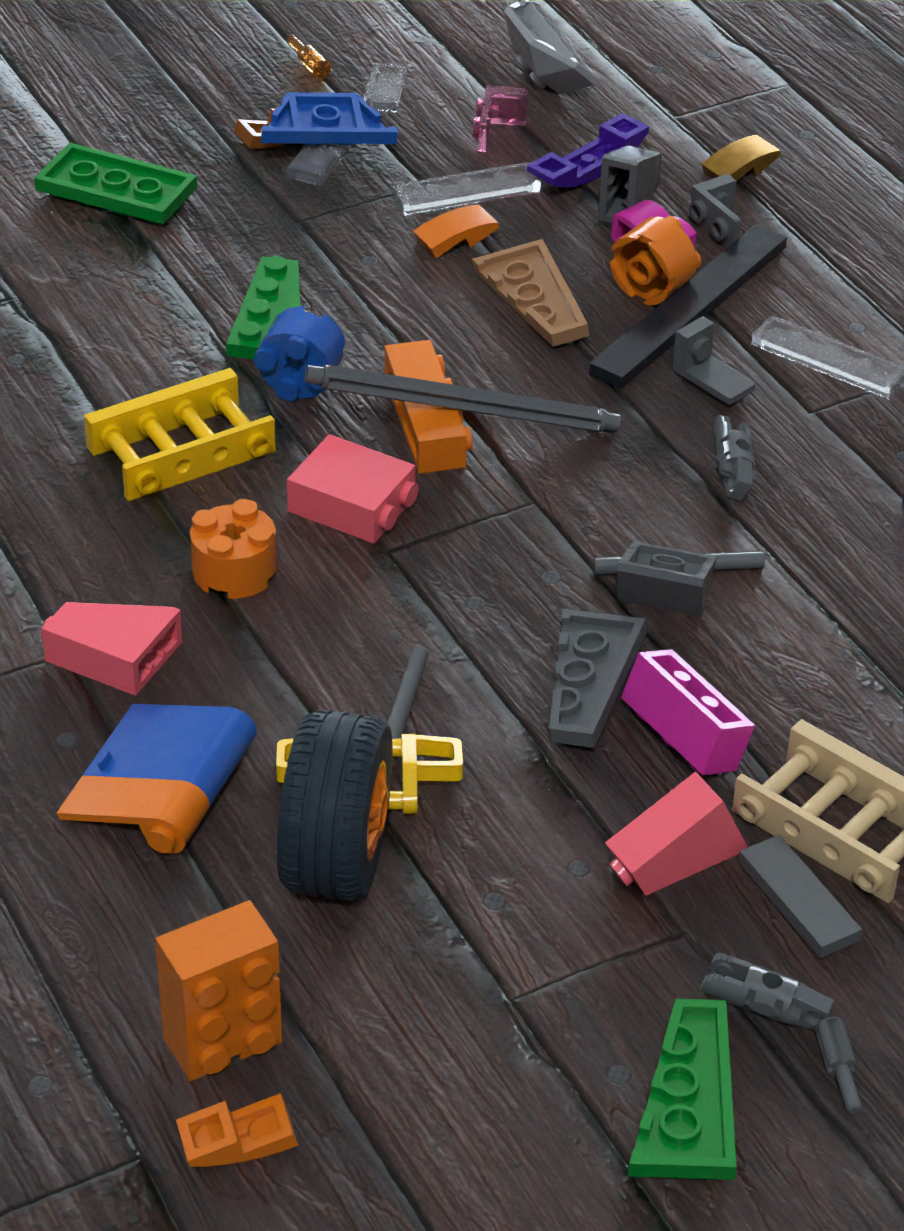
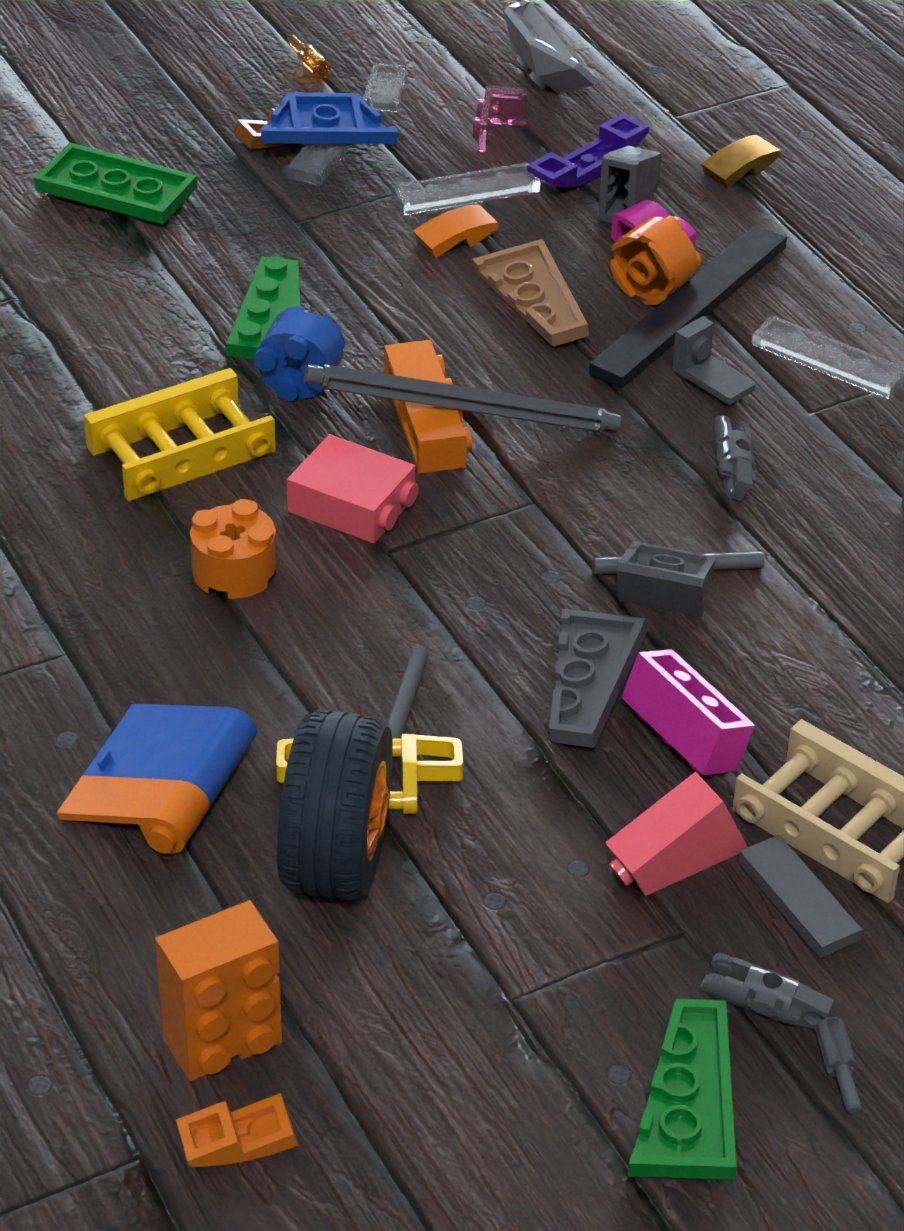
coral slope [41,602,183,696] -> none
dark grey bracket [689,174,741,248] -> none

